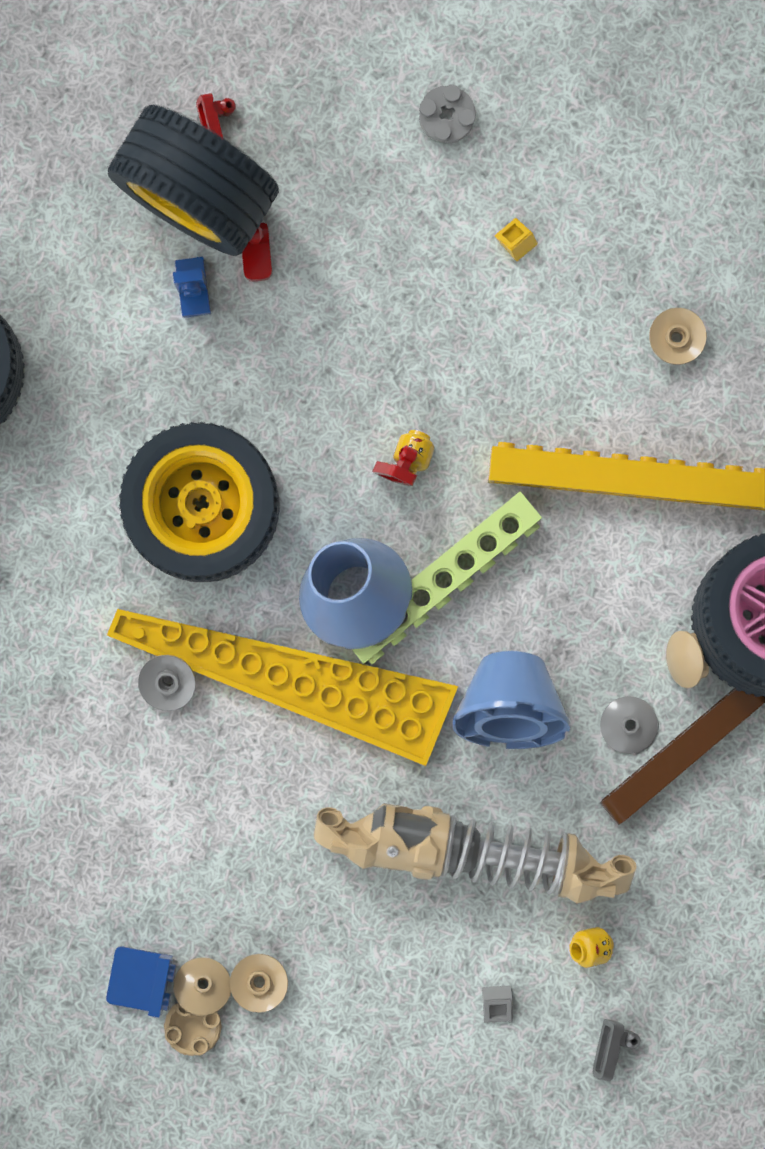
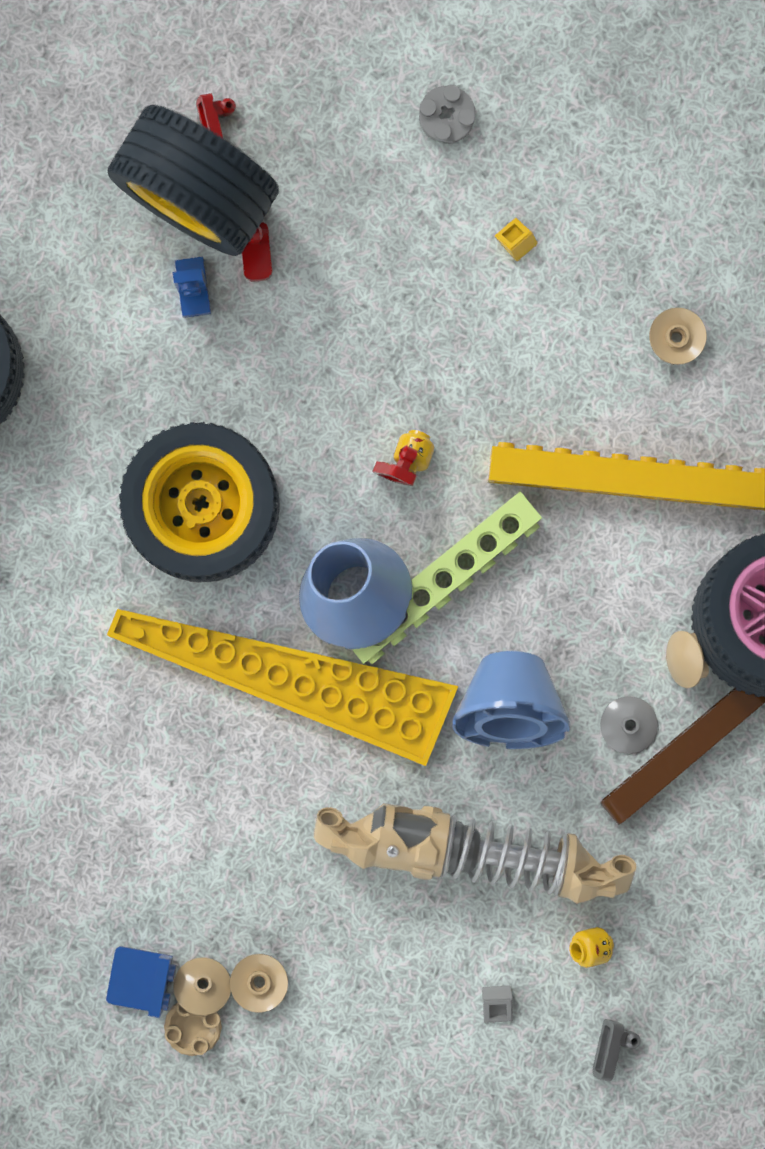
light grey dish [138,655,196,711] -> none

